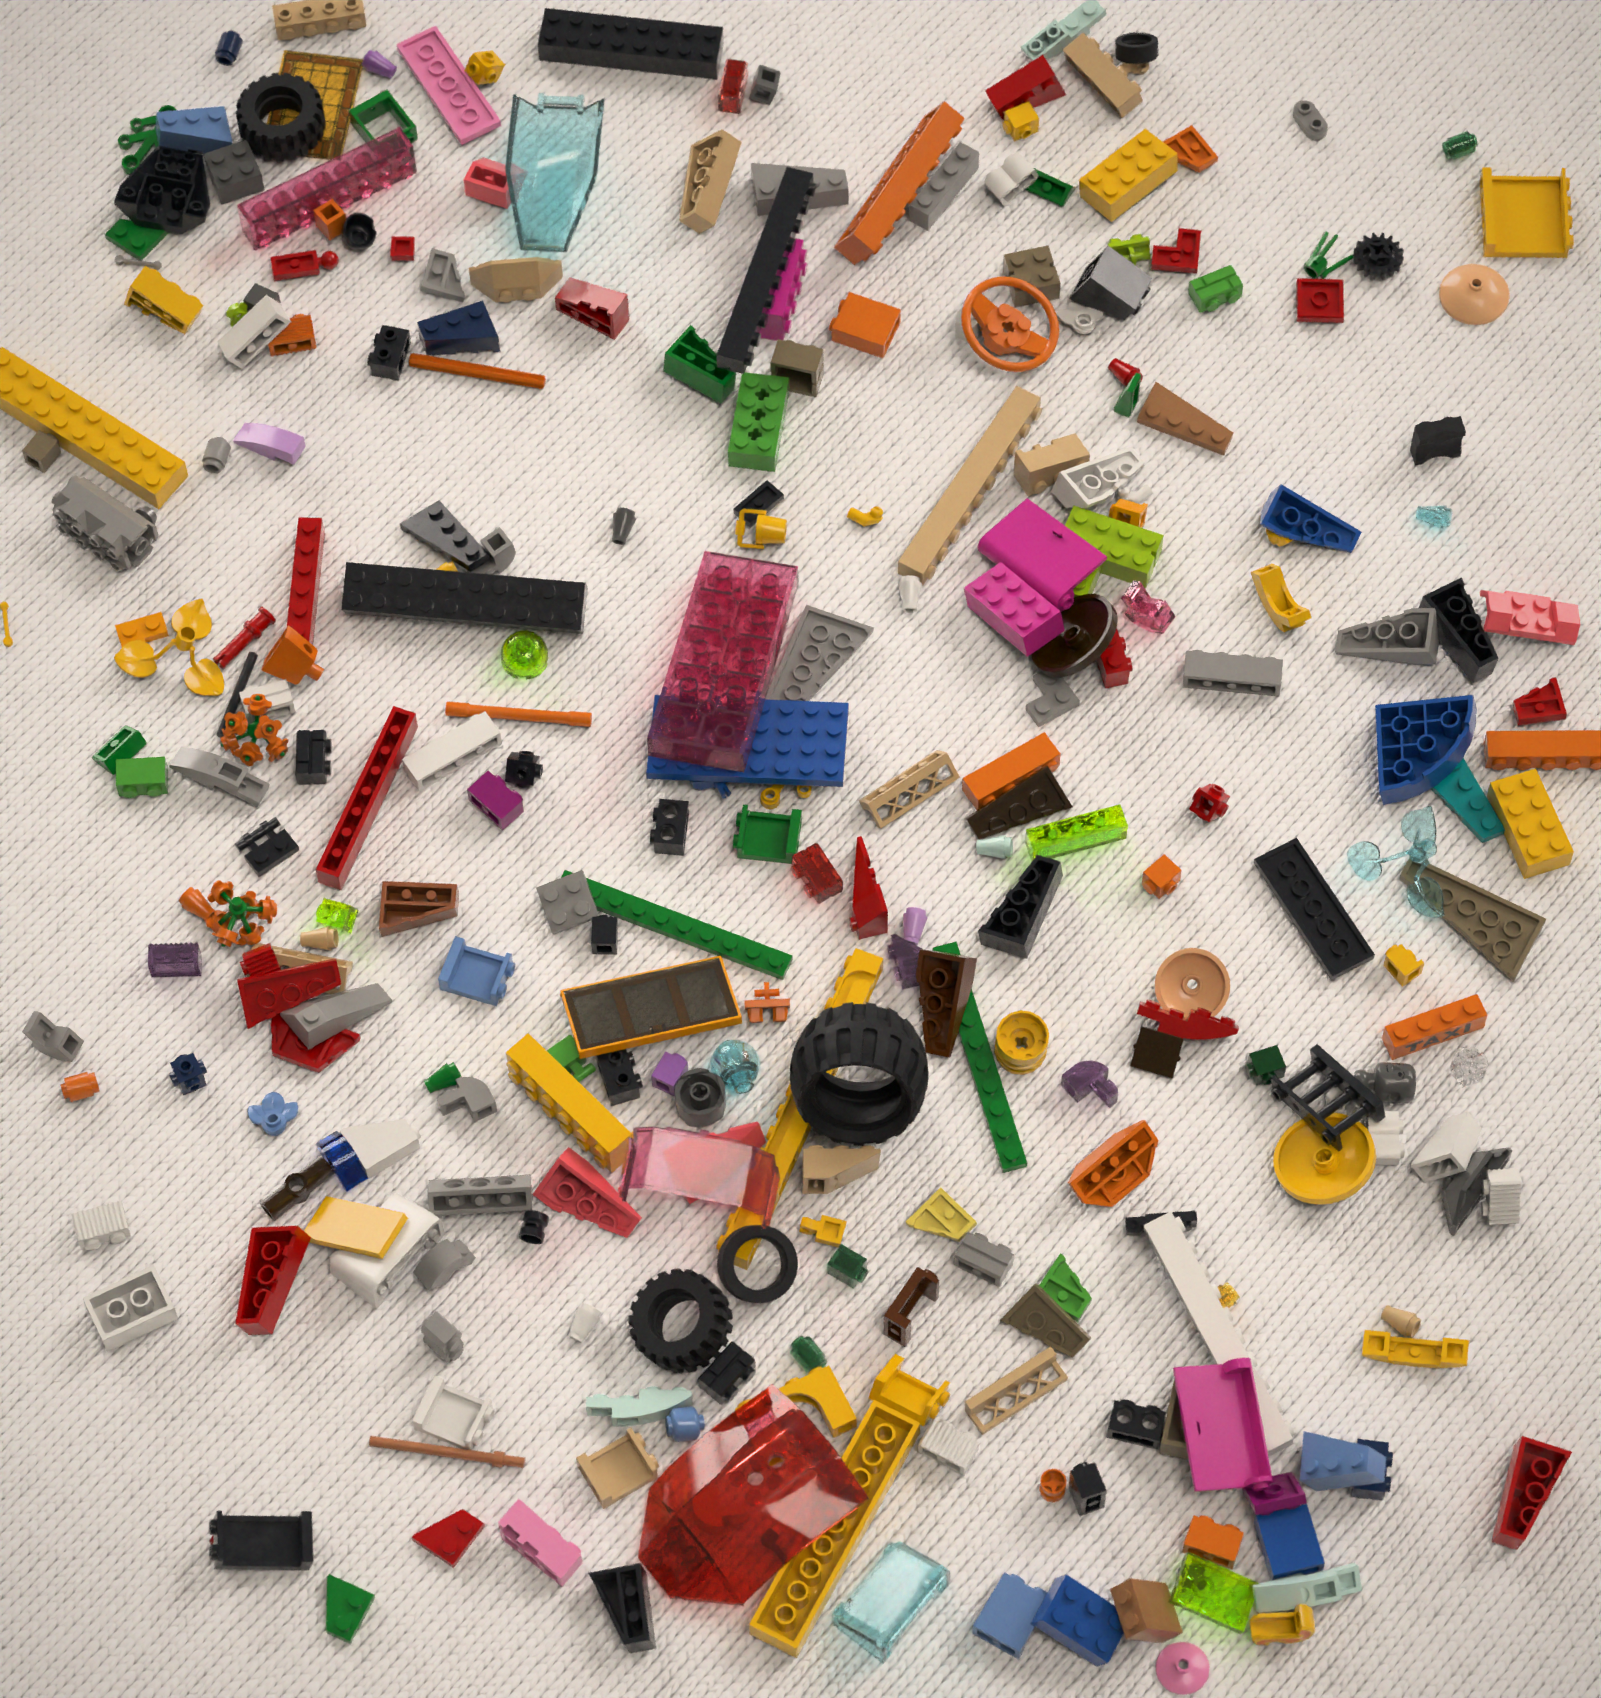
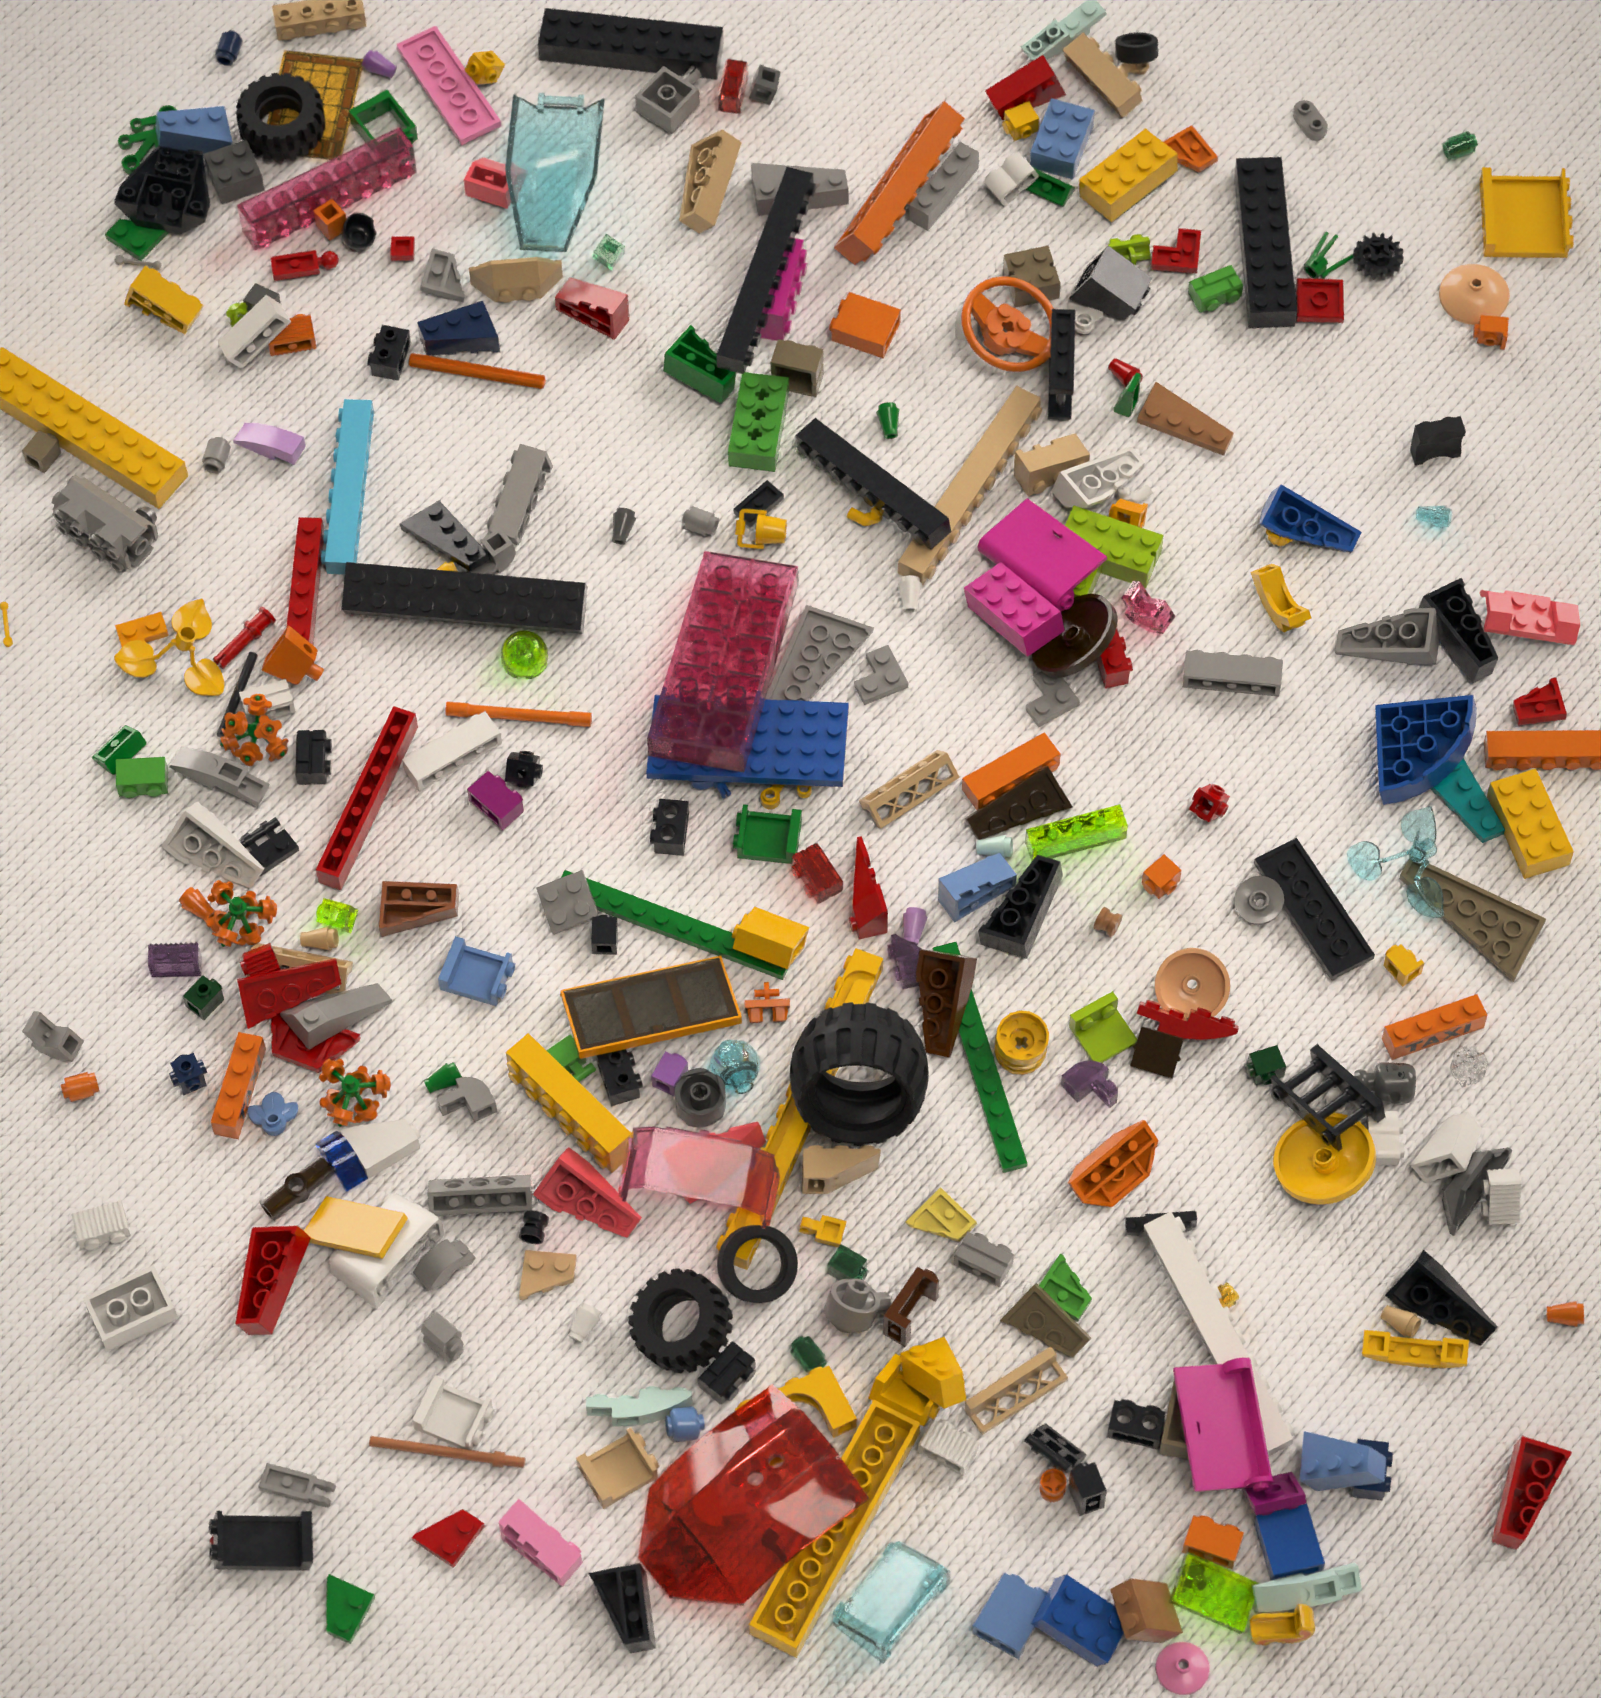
none -> white wedge [161,802,264,888]
none -> dark green brick [183,975,224,1021]
none -> orange brick [211,1032,266,1140]
none -> light grey hinge [258,1463,336,1508]
none -> orange plant [319,1059,391,1127]
none -> medium azure brick [321,399,374,575]
none -> light grey wedge [487,444,553,546]
none -> tan wing [519,1250,577,1300]
none -> clear green brick [593,233,625,271]
none -> light grey brick [635,66,702,134]
none -> light grey brick [682,506,719,536]
none -> yellow brick [732,907,810,969]
none -> black brick [795,418,951,550]
none -> light grey piece [824,1278,891,1333]
none -> light grey plate [854,645,909,705]
none -> green cone [876,402,899,439]
none -> yellow wedge [900,1336,967,1409]
none -> medium blue wedge [938,853,1017,923]
none -> black plate [1024,1423,1087,1473]
none -> medium blue brick [1030,98,1095,180]
none -> black fence [1048,309,1075,420]
none -> lime bracket [1069,991,1137,1066]
none -> medium nougat wheel [1093,907,1123,937]
none -> black brick [1234,157,1297,328]
none -> light grey dish [1234,876,1284,925]
none -> black wedge [1385,1250,1498,1346]
none -> orange brick [1473,315,1509,350]
none -> orange cone [1547,1301,1584,1327]

